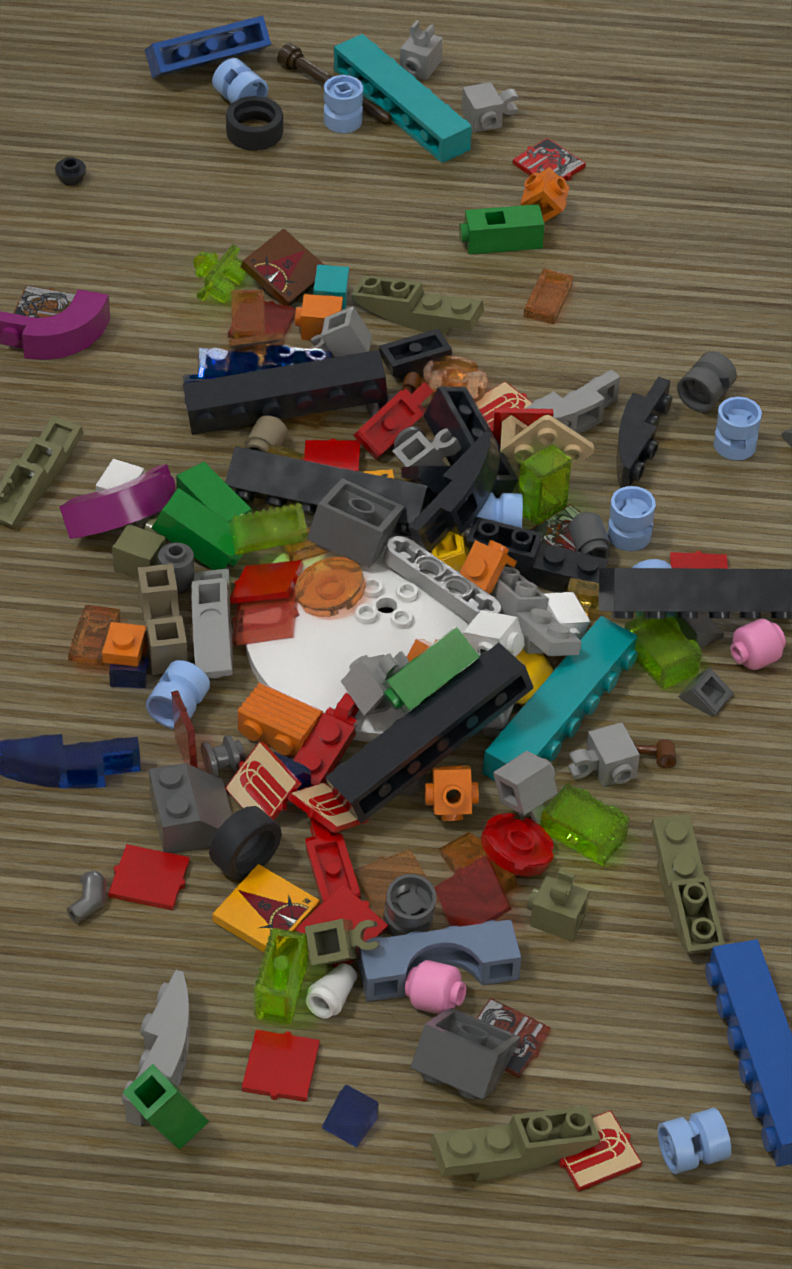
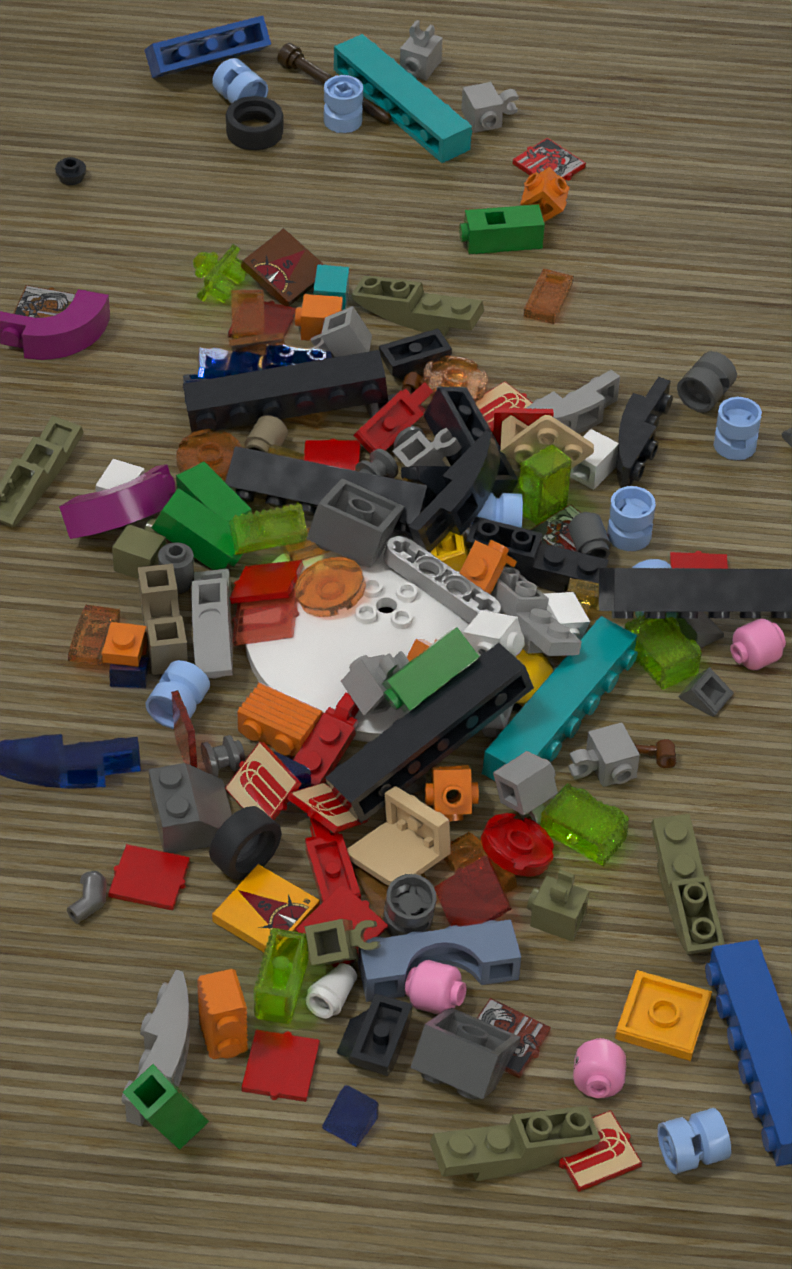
none -> clear orange tile [176,429,242,482]
none -> orange brick [197,969,248,1060]
none -> black slope [337,993,413,1076]
none -> tan bracket [347,786,451,886]
none -> dark grey wheel [355,449,398,479]
none -> white brick [566,429,619,490]
none -> bright pink head [573,1038,626,1098]
none -> light orange tile [615,970,712,1061]

